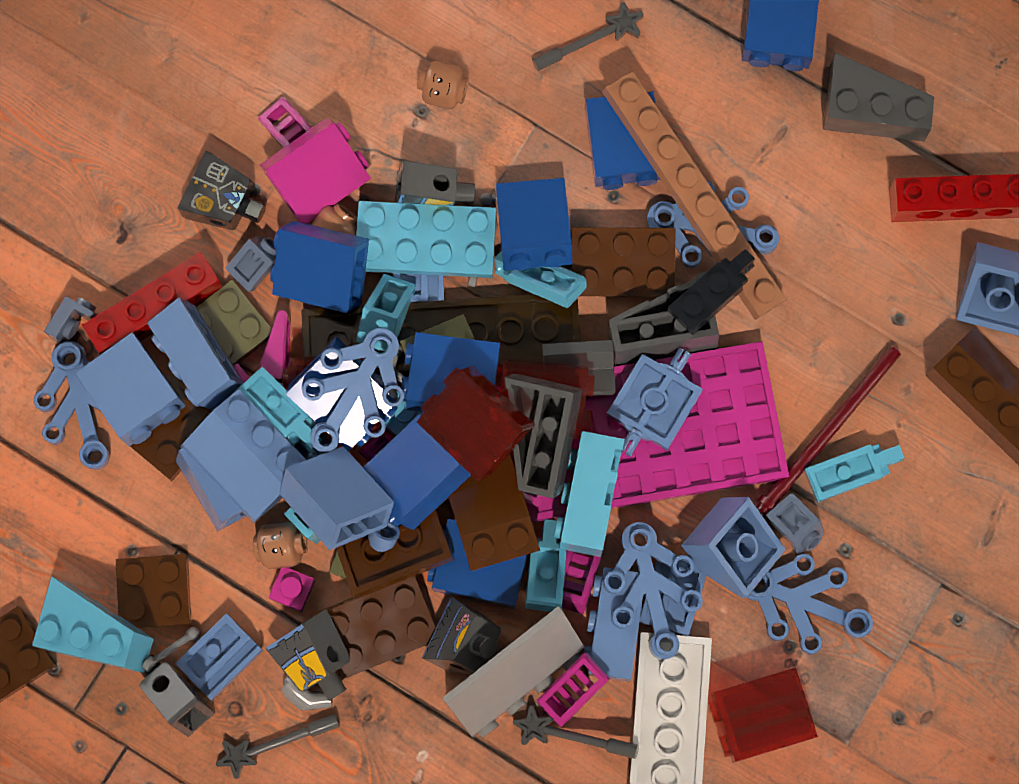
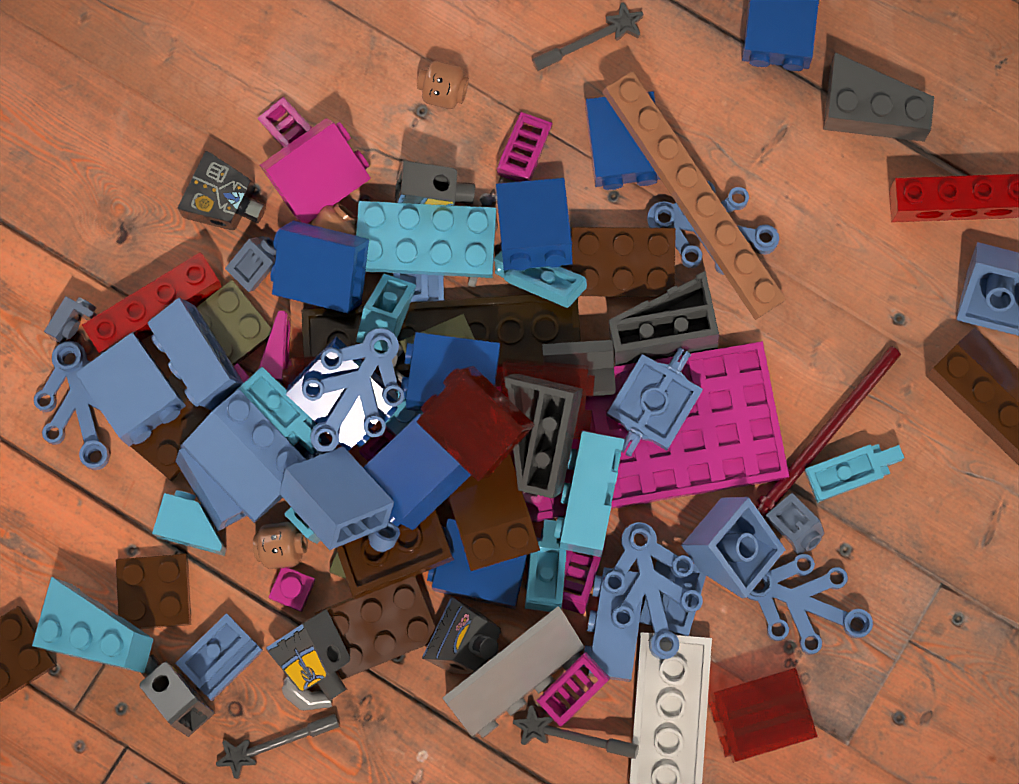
light grey hinge [142,627,200,672] -> none
black hinge [668,250,755,335] -> none
none -> medium azure slope [152,490,227,556]
none -> dark pink slope [497,112,553,182]

